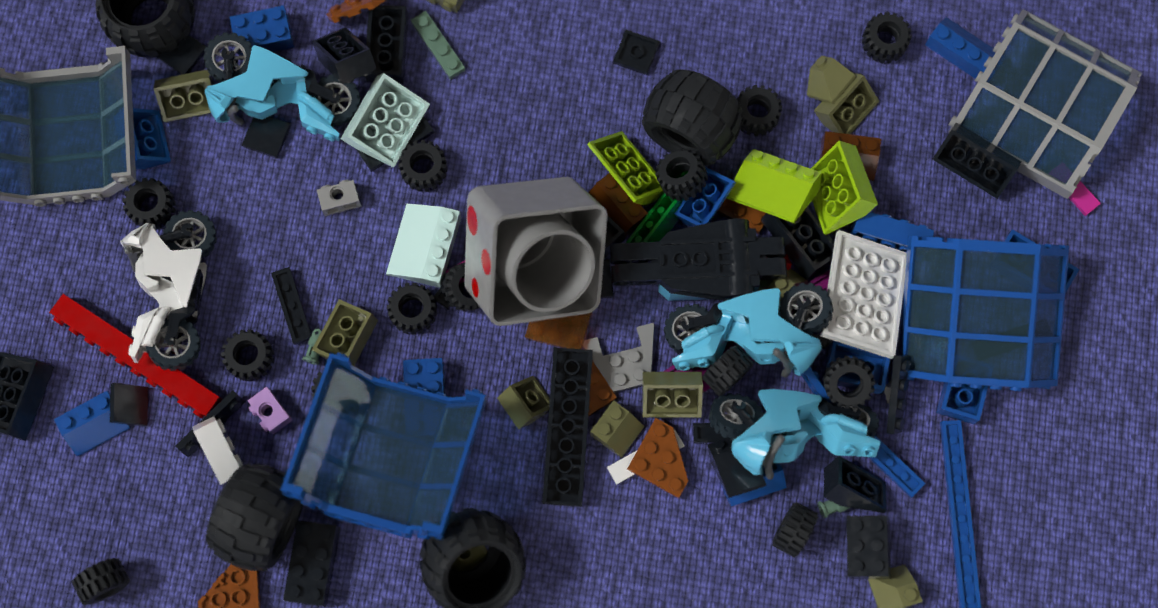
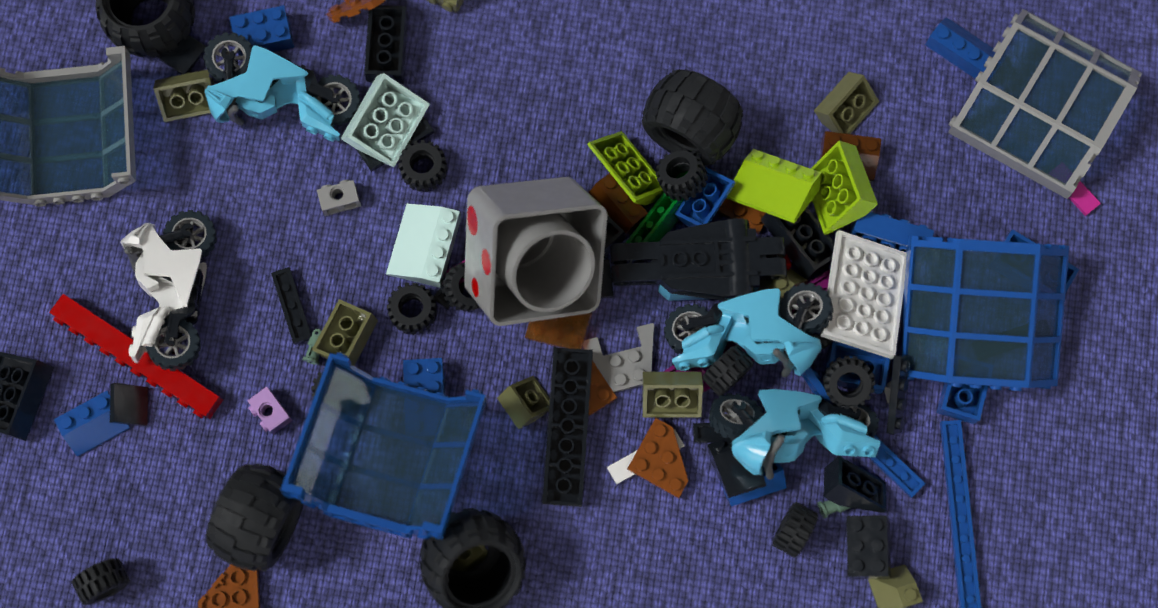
blue slope [115,108,171,169] -> none
black tyre [122,178,176,229] -> none
black plate [175,390,245,457] -> none
white brick [192,416,243,485] -> none
black tyre [221,329,274,381] -> none
black tile [242,116,291,159] -> none
black brick [283,520,340,607] -> none
black brick [312,27,377,84] -> none
sand green plate [410,11,465,79] -> none
olive slope [590,400,644,458] -> none
black tile [613,29,660,75] -> none
black tyre [737,85,782,137] -> none
olive slope [807,55,856,104] -> none
black tyre [862,12,912,63] -> none
black brick [932,122,1021,199] -> none

